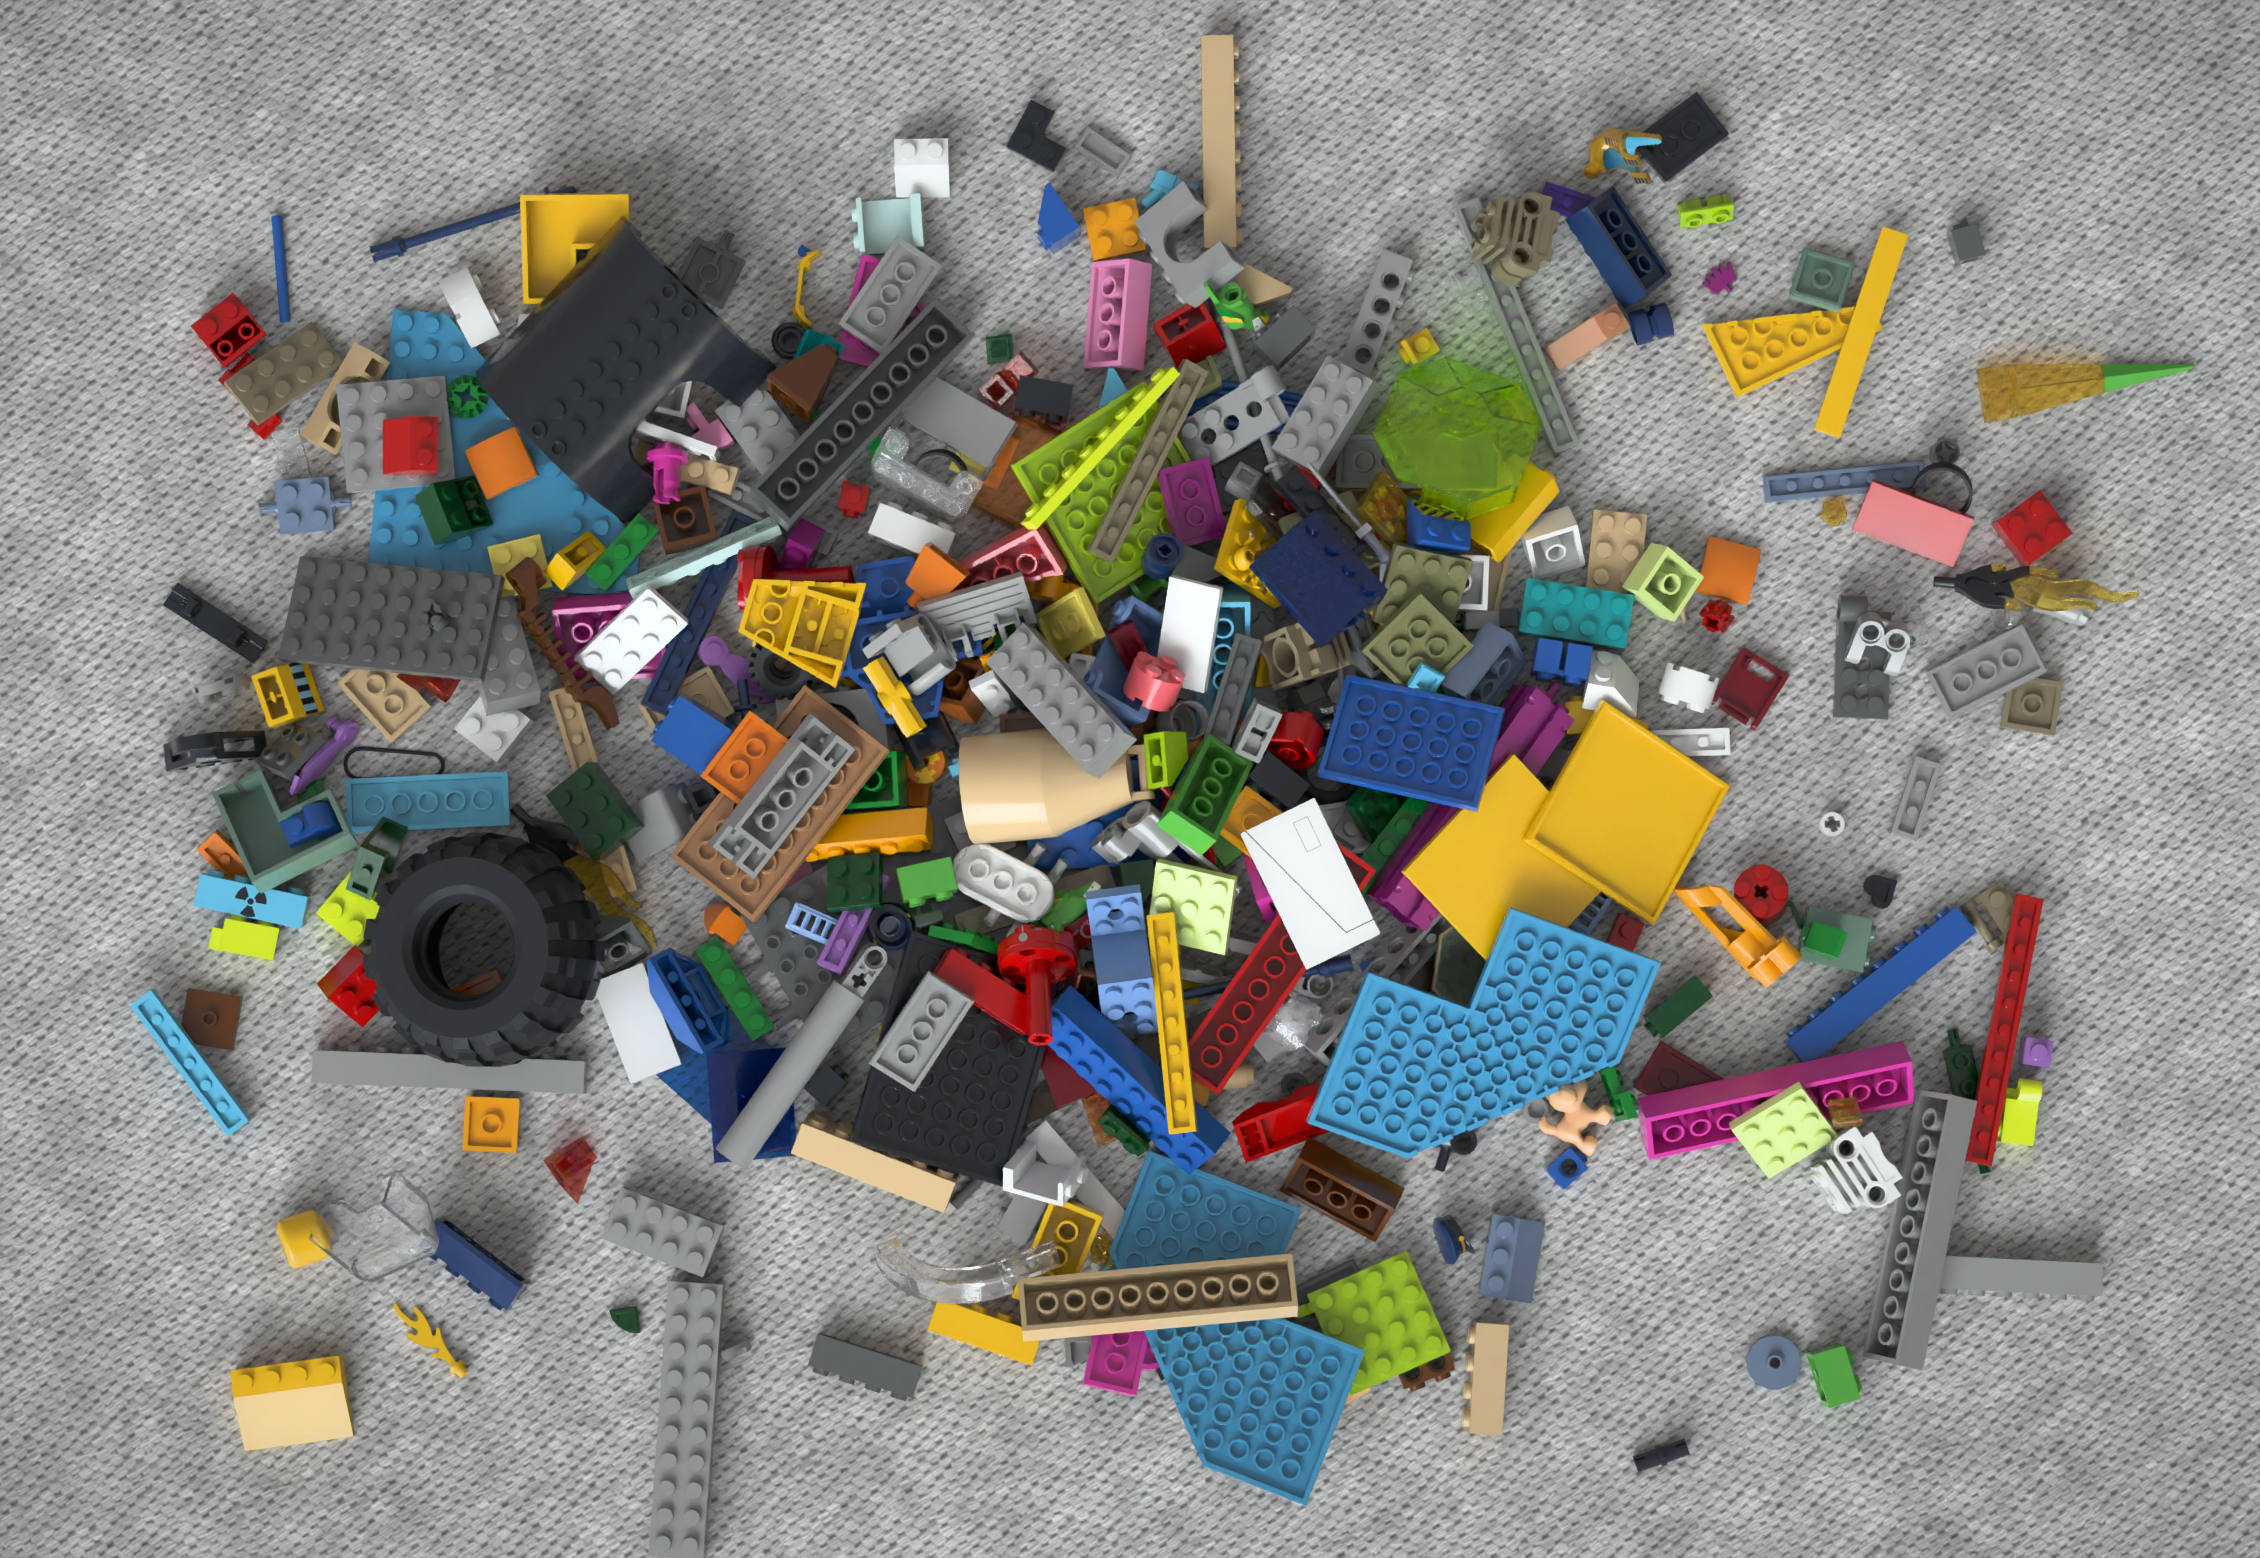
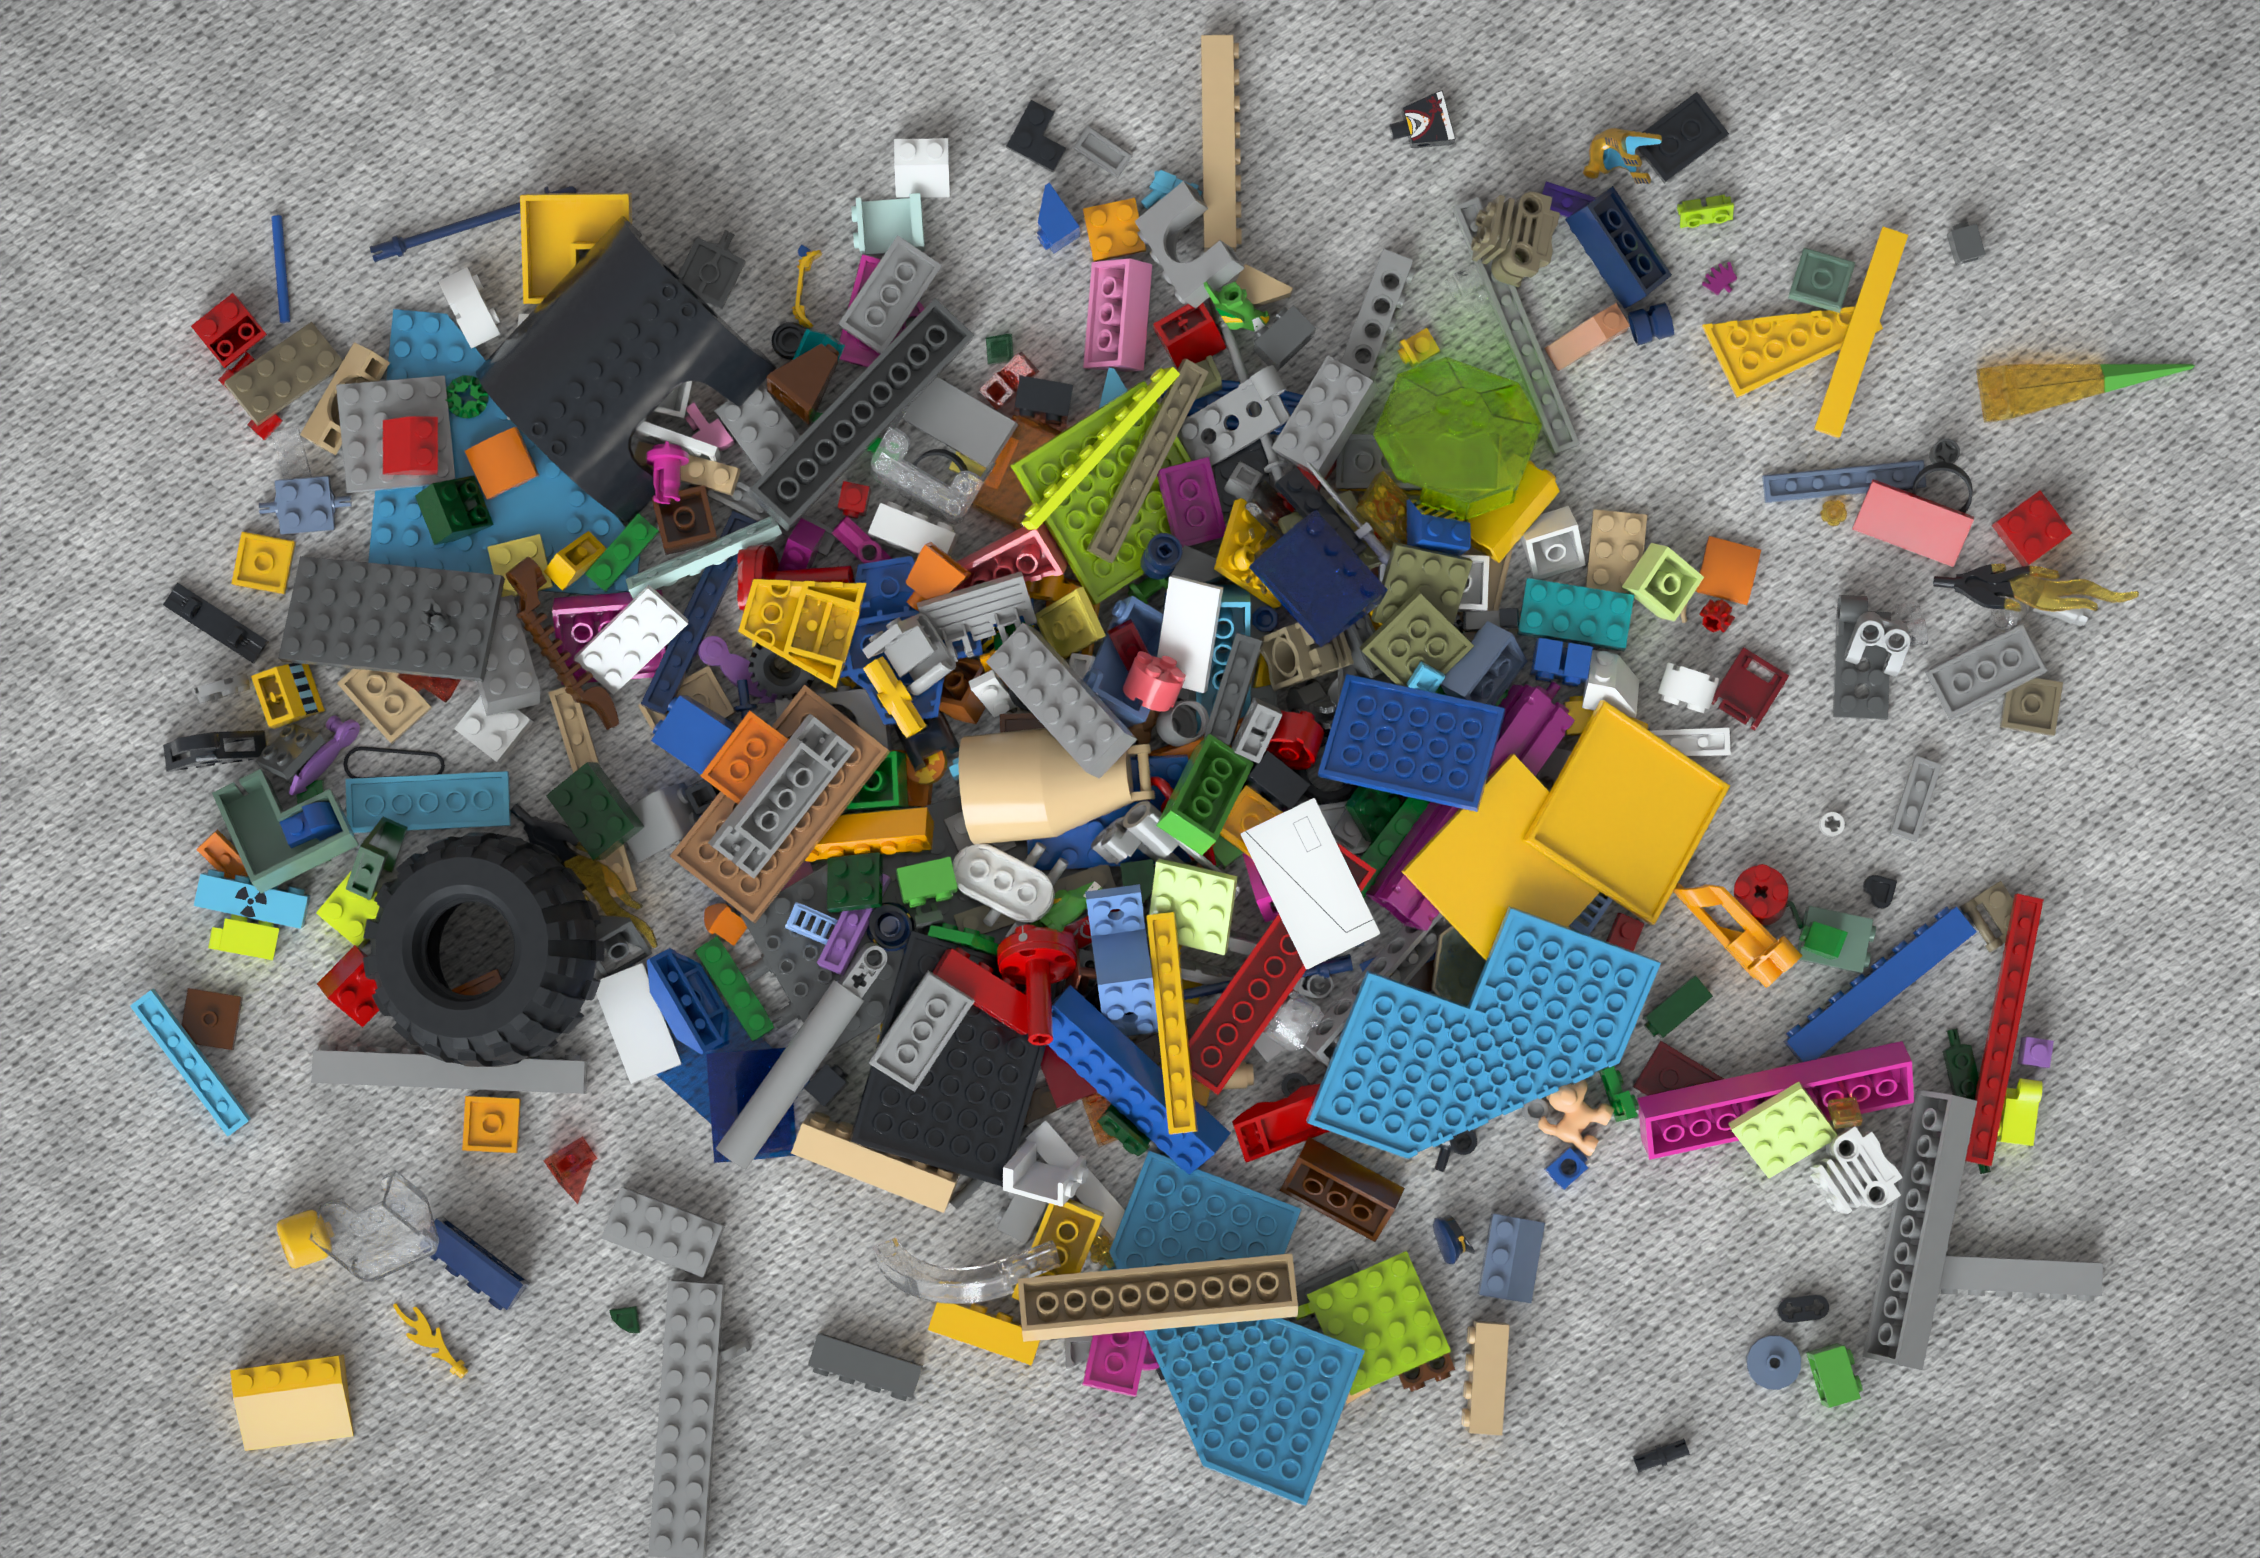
lime slope [1144,731,1188,789] -> none
none -> yellow tile [231,532,296,595]
none -> dark pink piece [831,516,892,564]
none -> blue tile [1252,606,1279,632]
none -> torso [1389,90,1456,148]
none -> black beam [1776,1295,1829,1323]

